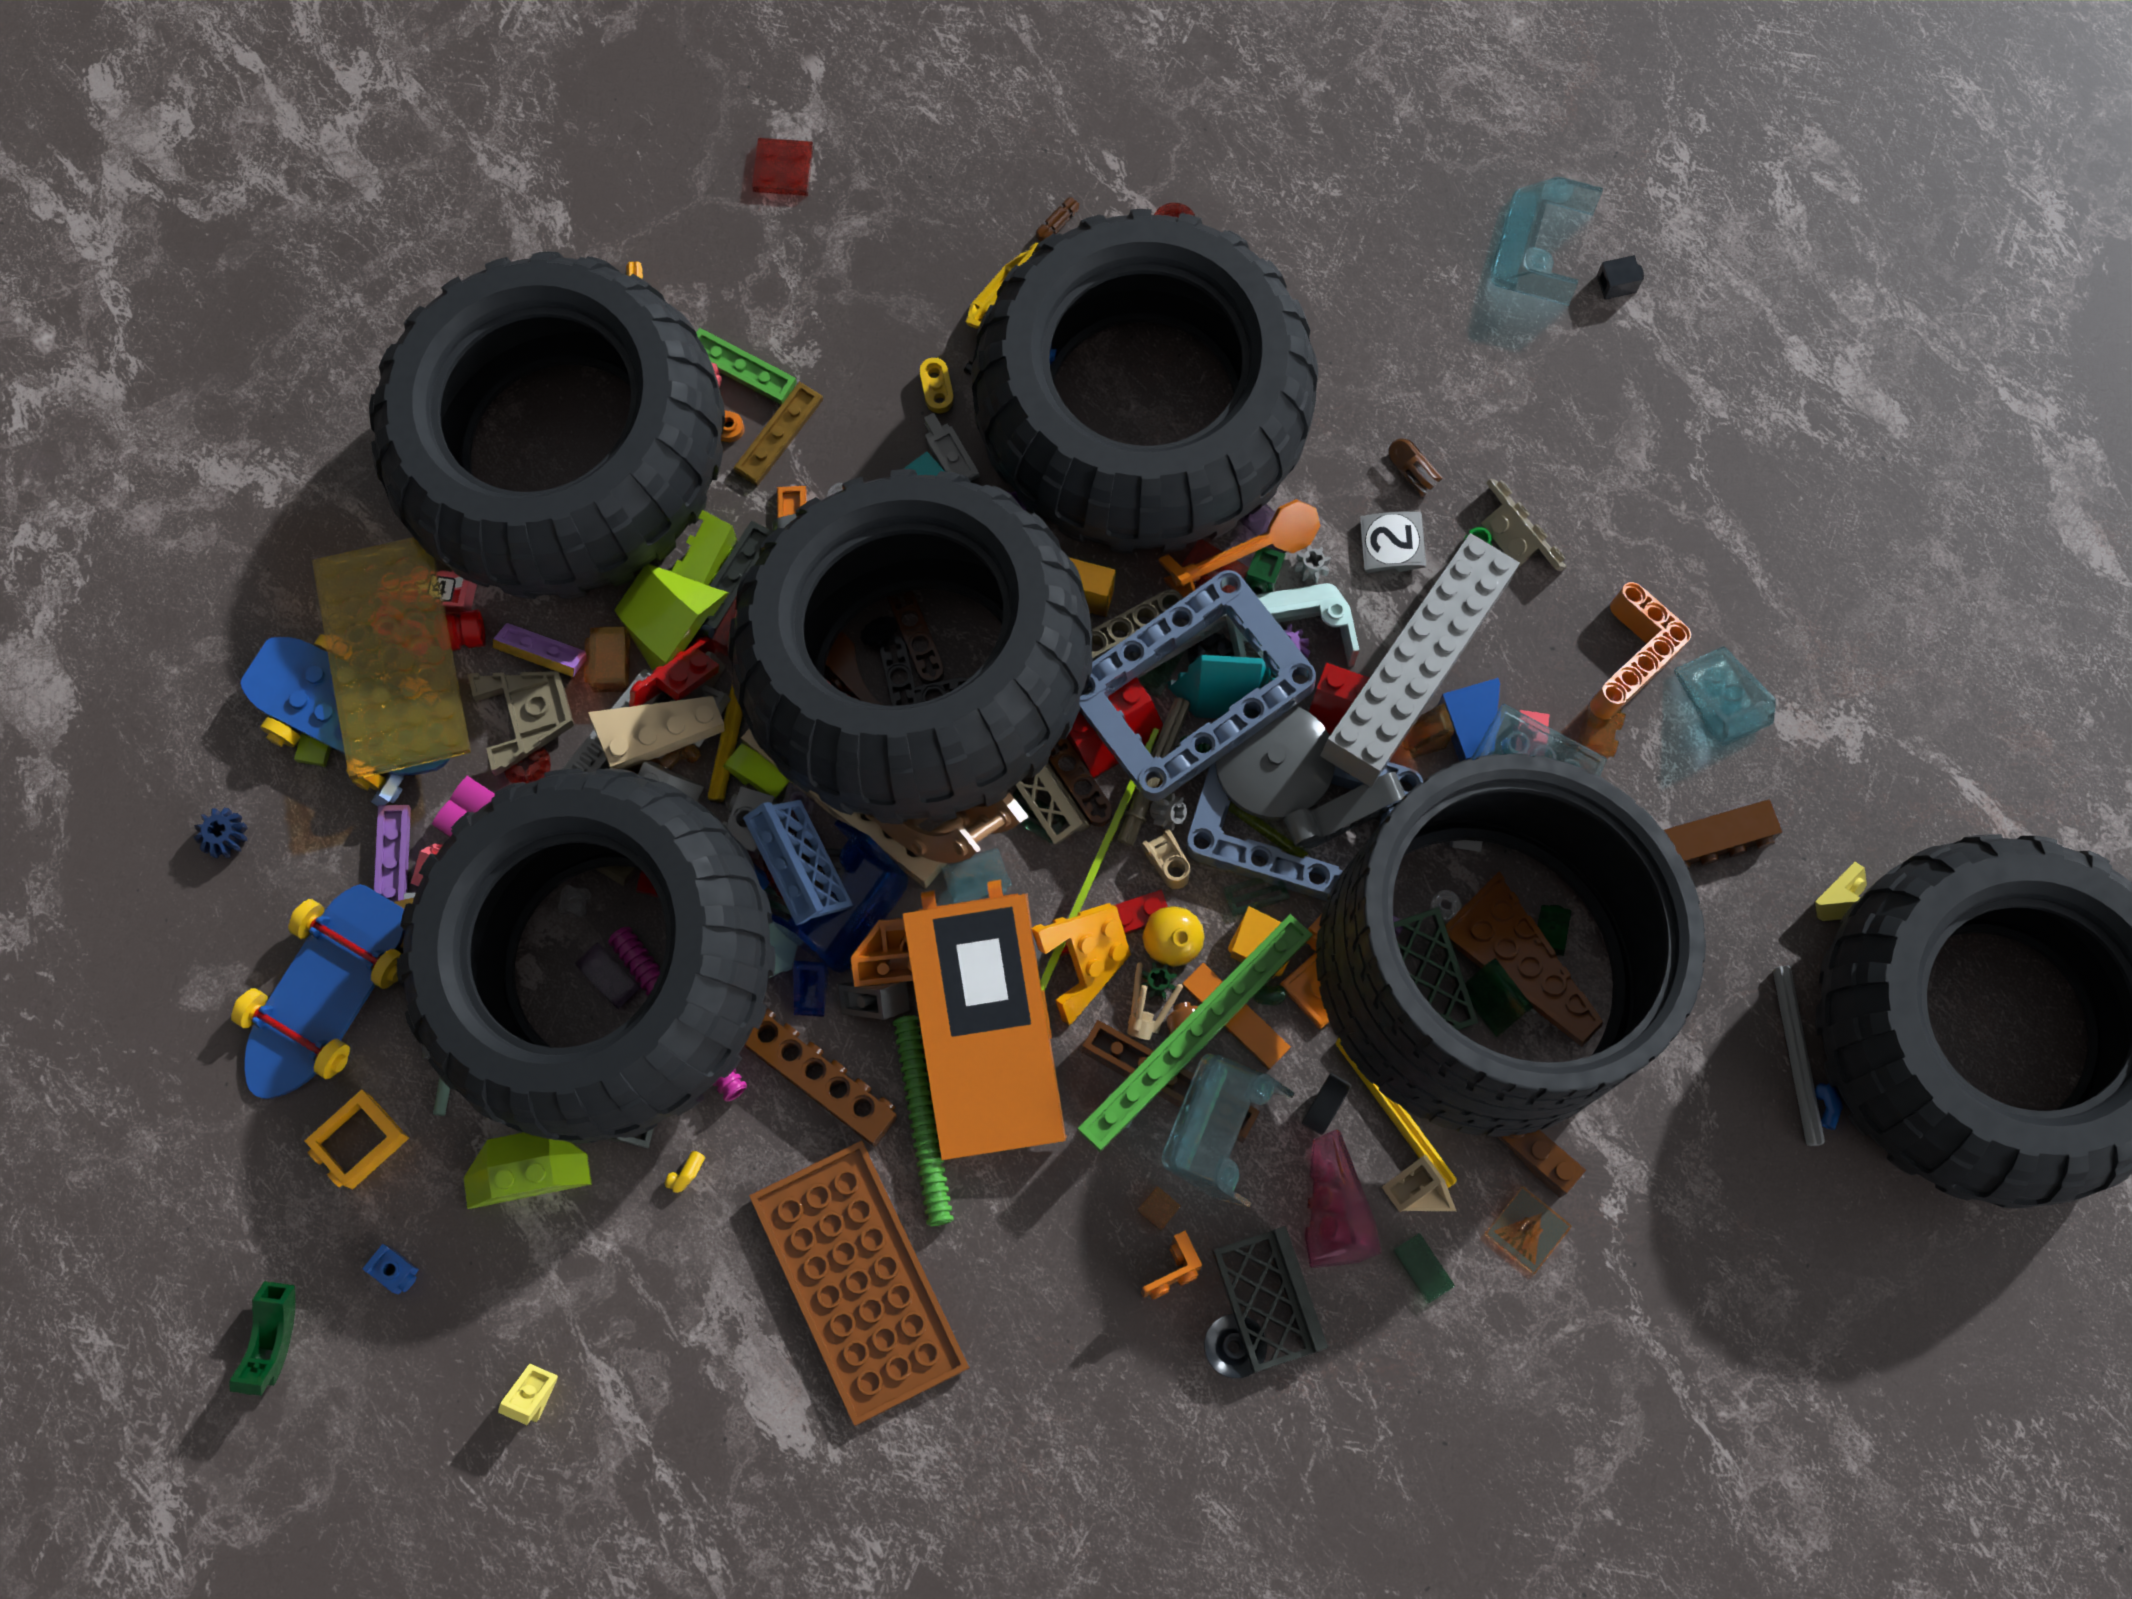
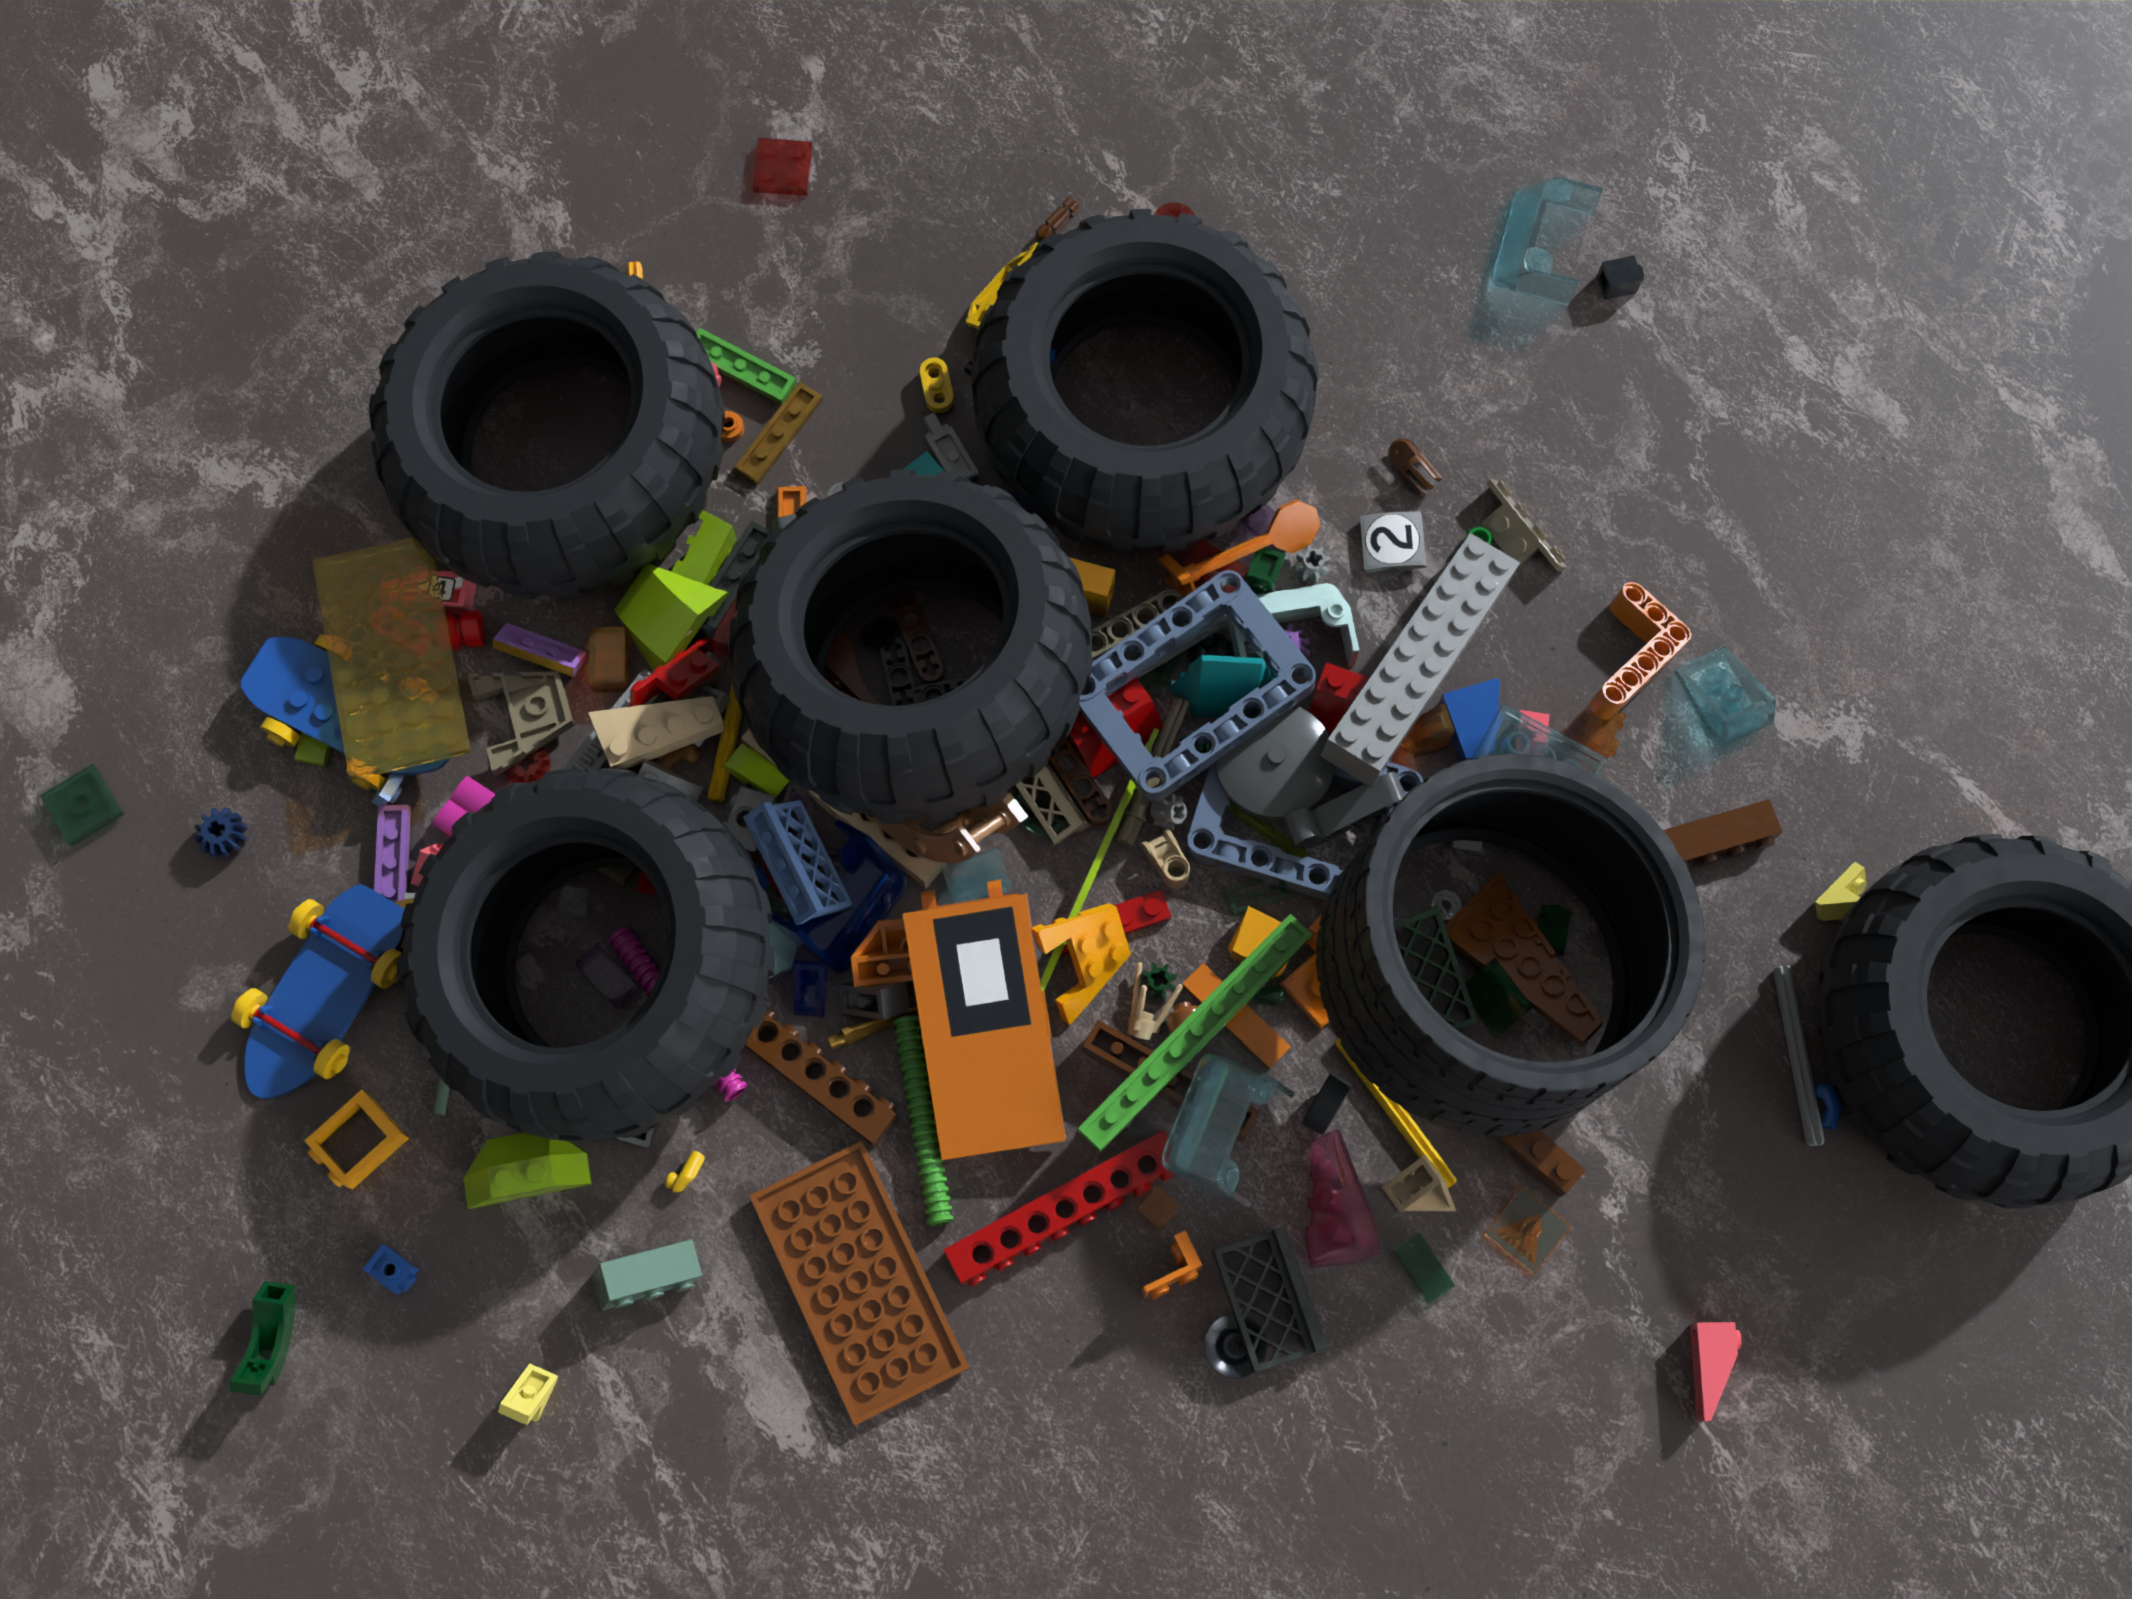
yellow cylinder [1142,906,1205,967] -> none
none -> clear green plate [40,764,125,846]
none -> sand green wedge [592,1239,702,1311]
none -> pearl gold bar [827,1007,918,1050]
none -> red brick [943,1130,1182,1287]
none -> coral slope [1690,1322,1741,1422]

